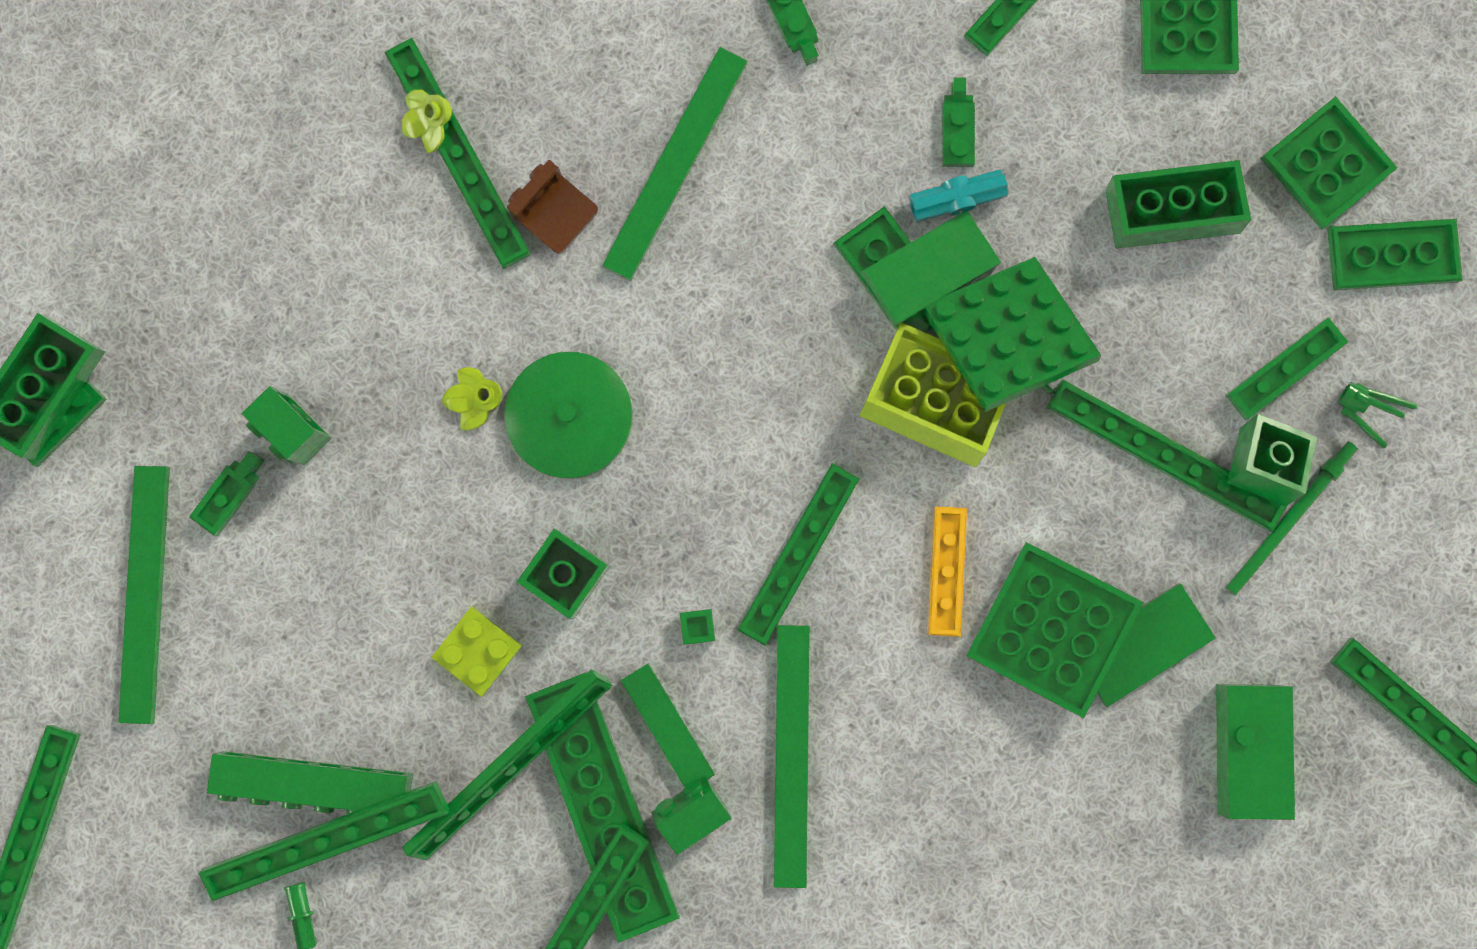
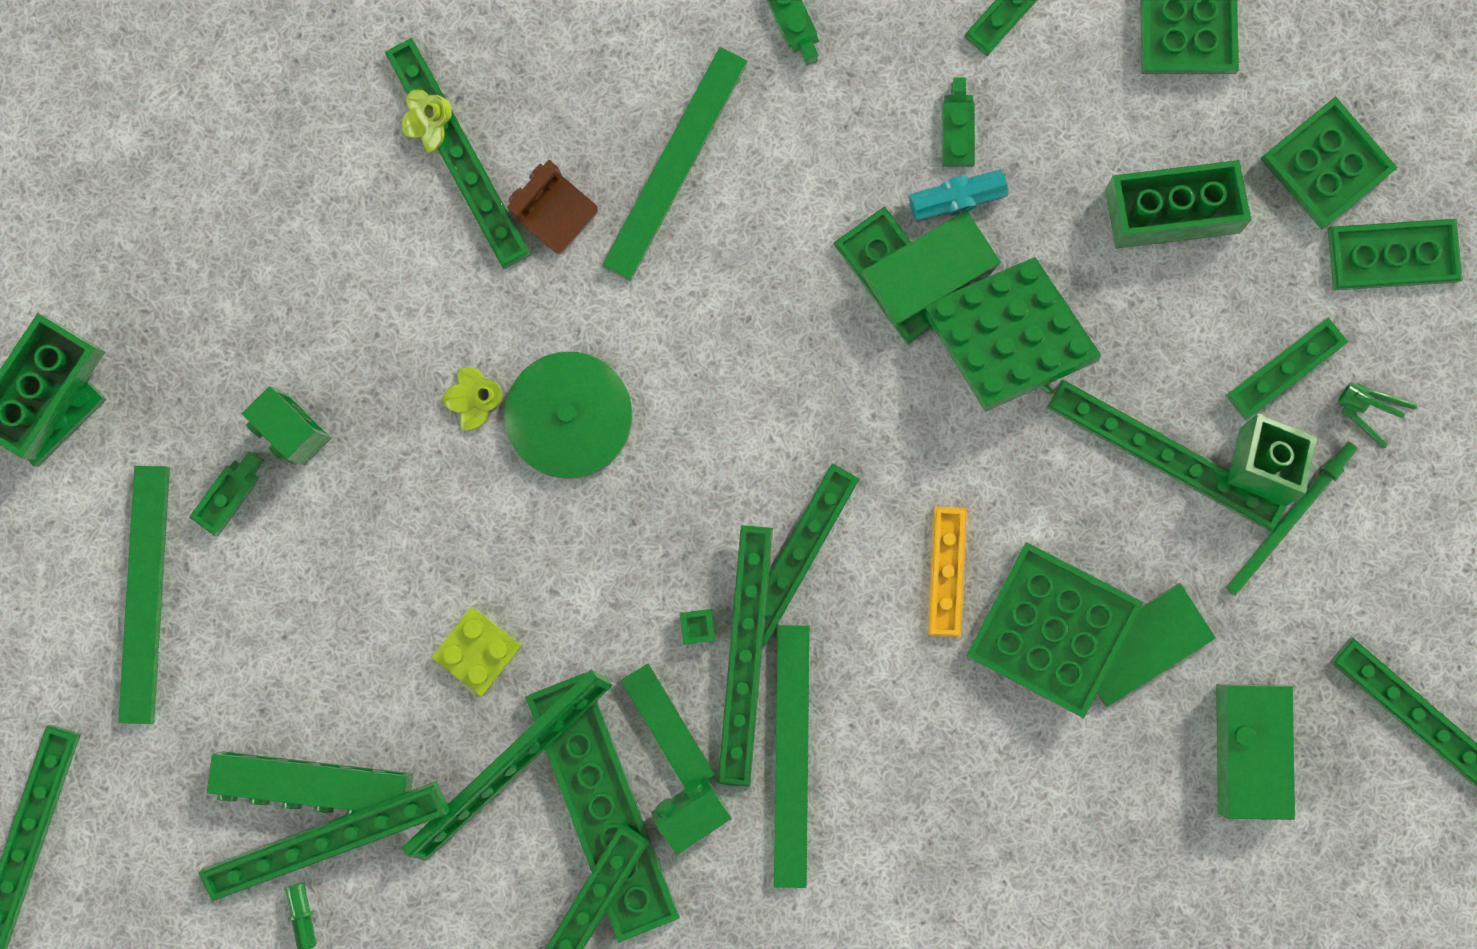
green brick [517,528,611,619] -> none
lime slope [859,323,1006,468] -> none
none -> green tile [718,525,773,787]

